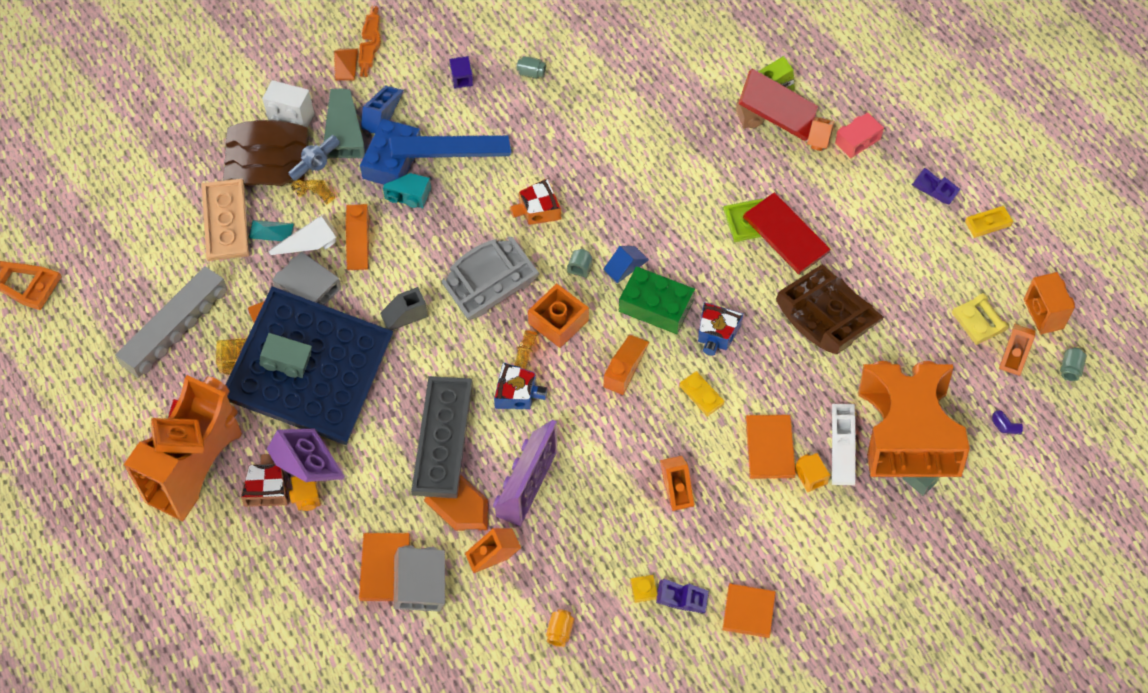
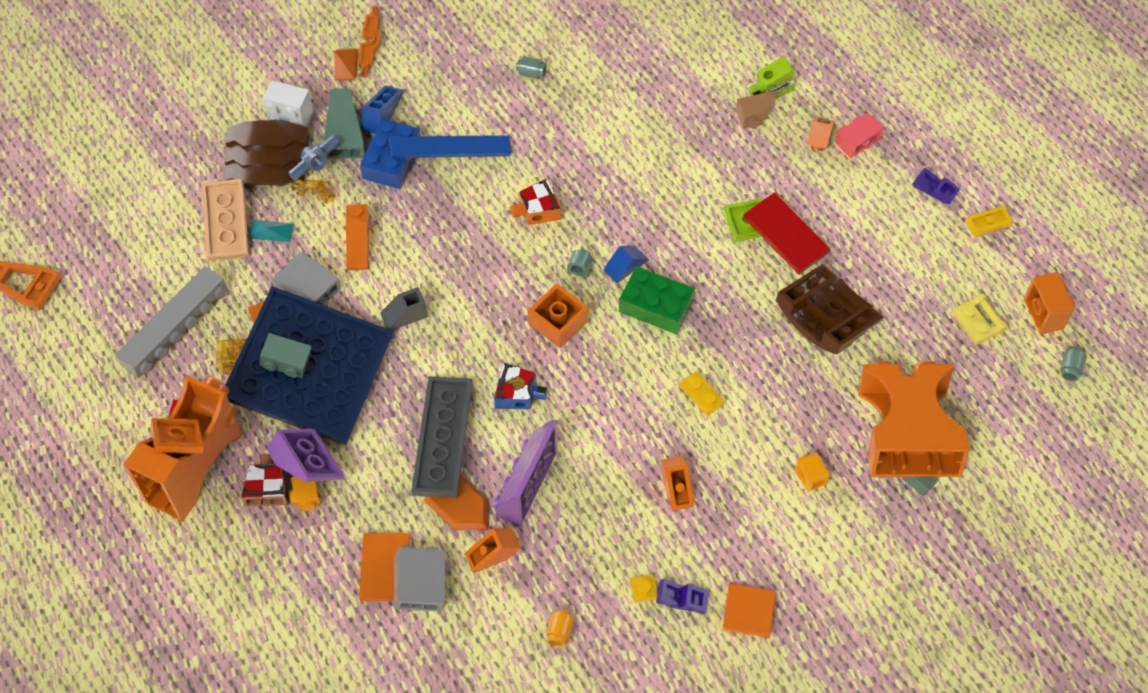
white slope [269,214,338,255] -> none
teal slope [383,173,431,208] -> none
light grey slope [441,237,539,320] -> none
dark purple brick [449,56,473,89] -> none
clear yellow piece [514,329,538,370] -> none
orange slope [603,334,649,395] -> none
torso [698,302,743,356] -> none
tile [738,68,818,141] -> none
orange tile [745,415,796,479] -> none
white slope [832,404,855,485] -> none
dark purple arm [992,410,1023,435] -> none
orange slope [999,324,1035,376] -> none

